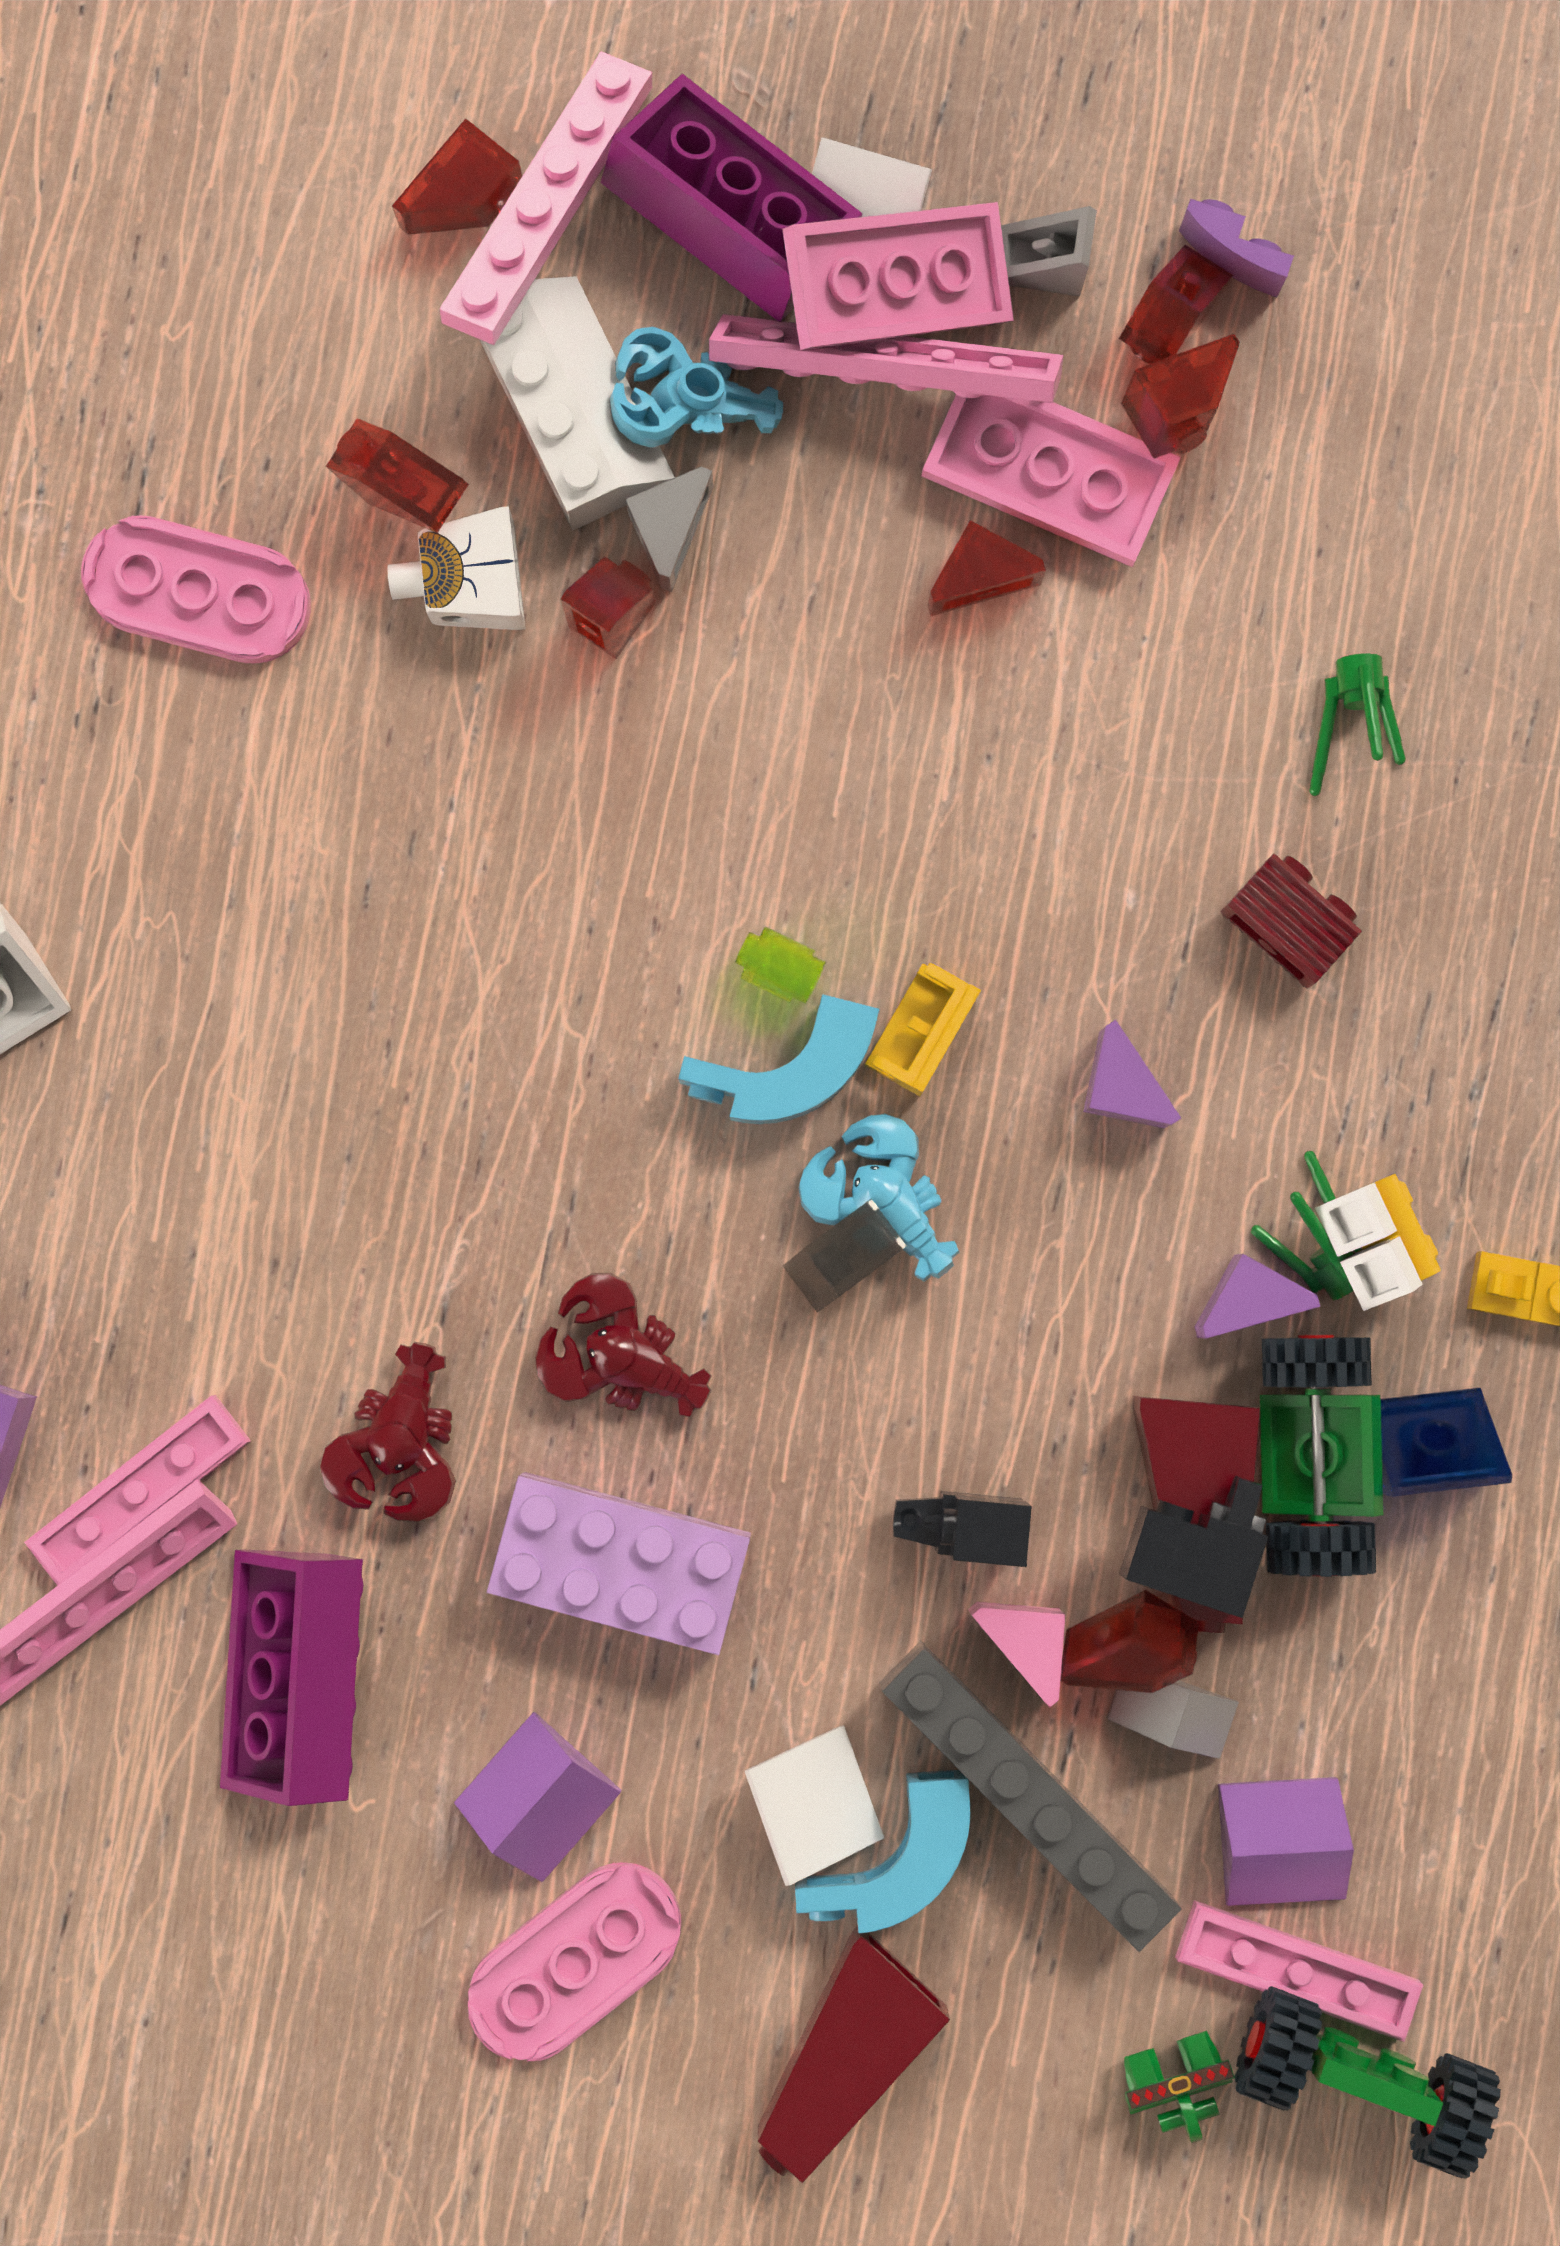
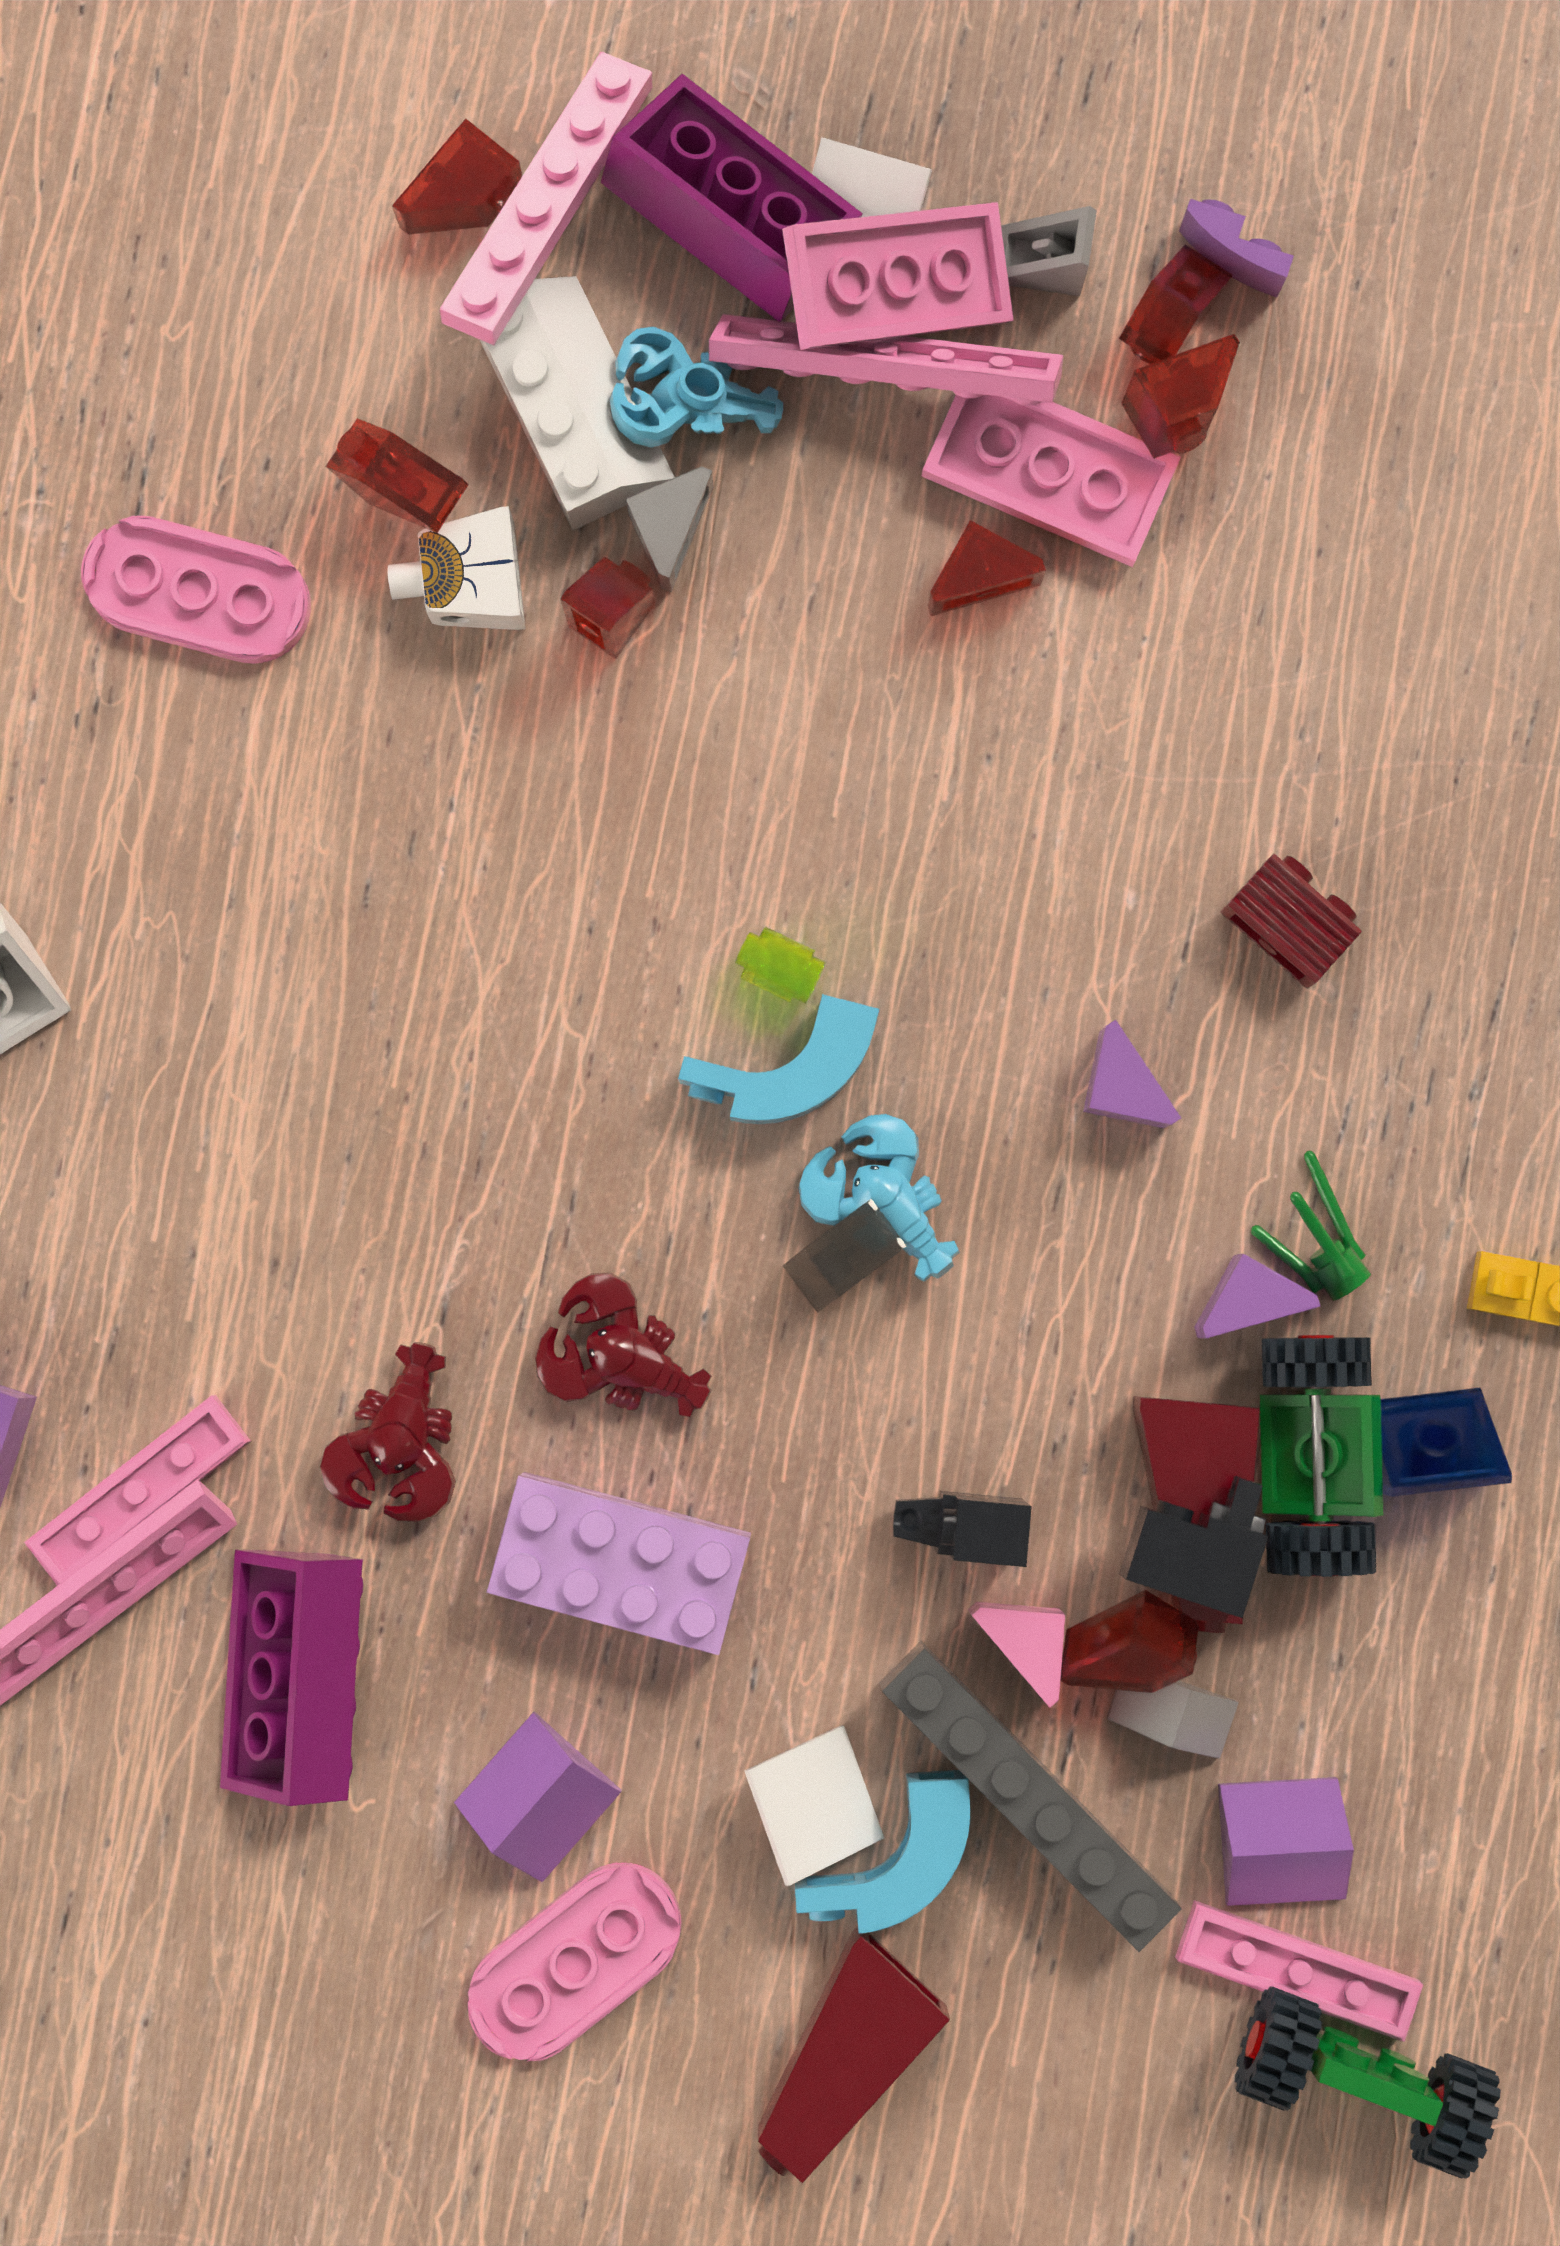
yellow hinge [865,963,981,1097] -> none
green hips [1124,2031,1235,2143] -> none
green plant [1309,653,1406,796] -> none
white hips [1315,1174,1441,1311] -> none

